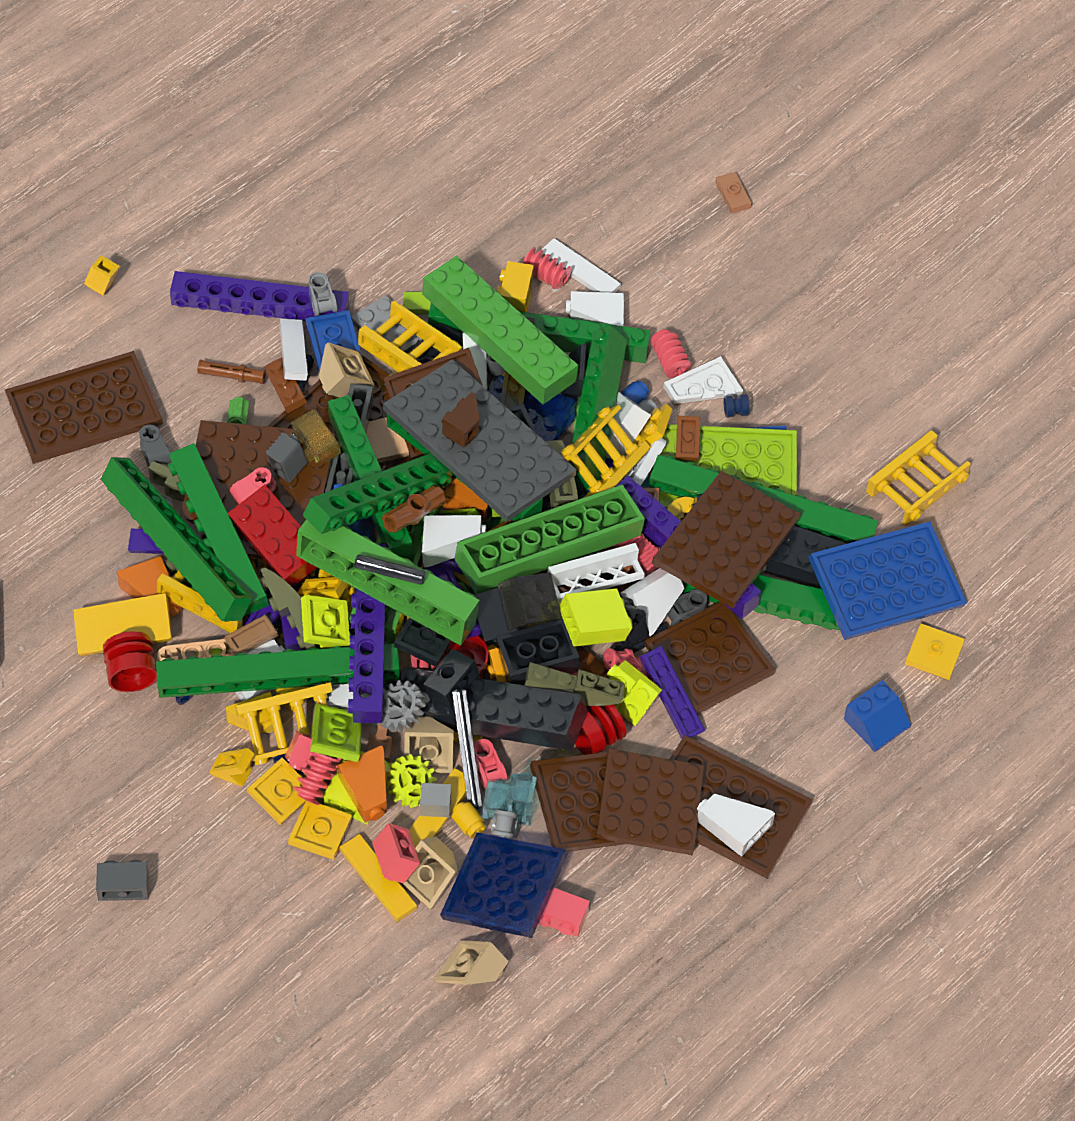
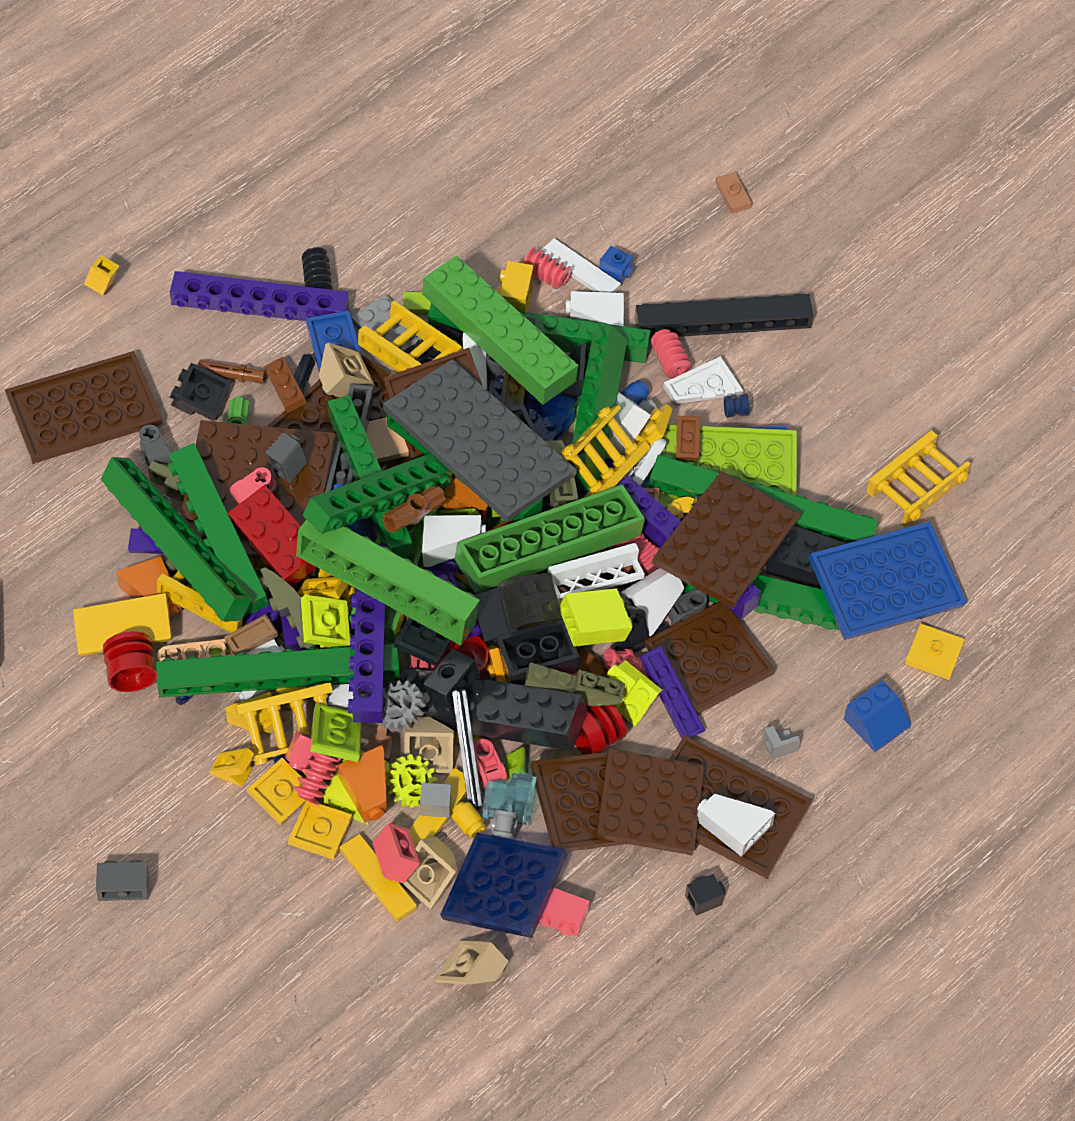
white tile [279,319,308,380] -> none
clear yellow brick [291,408,341,467] -> none
light grey piece [308,272,337,316] -> none
black axle [354,554,426,585] -> none
reddish brown slope [442,392,480,448] -> none
none -> black plate [169,363,231,421]
none -> black piece [301,247,333,290]
none -> lime slope [505,747,528,779]
none -> blue brick [599,246,634,284]
none -> black brick [635,294,813,339]
none -> black brick [685,874,726,916]
none -> light grey panel [762,726,801,760]

